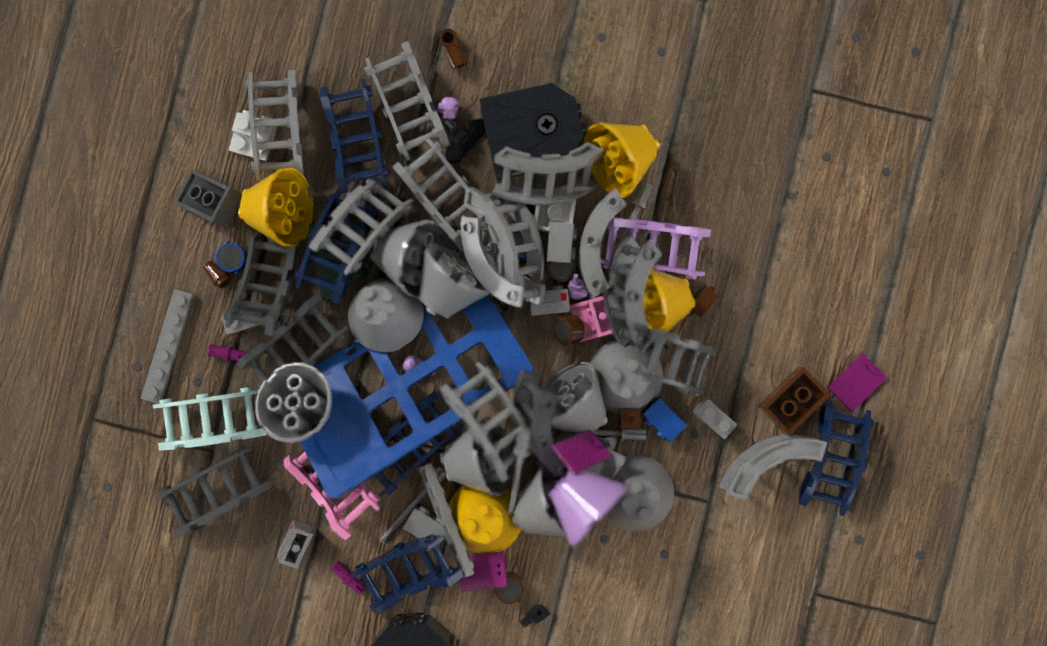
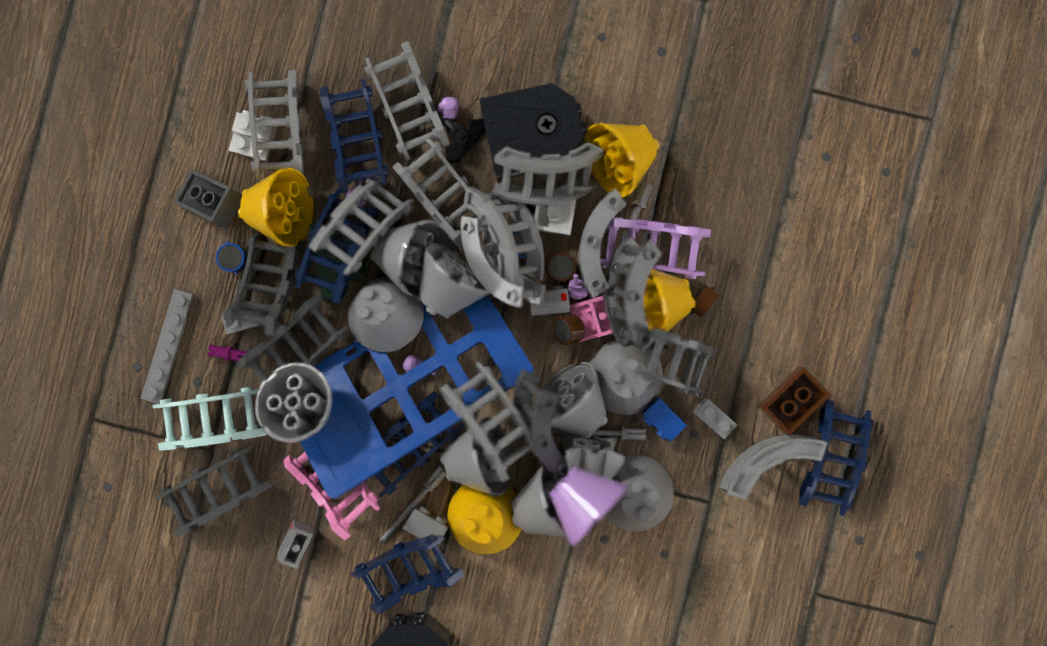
reddish brown cone [203,261,231,289] -> none
magenta pin [331,561,367,595] -> none
light grey plate [418,463,474,577] -> none
reddish brown piece [440,28,467,70] -> none
magenta container [460,551,508,593] -> none
pearl dark grey piece [495,572,523,604] -> none
light grey piece [508,428,531,514] -> none
black piece [519,605,550,627] -> none
light grey brick [547,222,577,263] -> none
magenta container [551,430,612,475] -> none
reddish brown bracket [619,408,640,429] -> none
magenta container [827,353,887,412] -> none

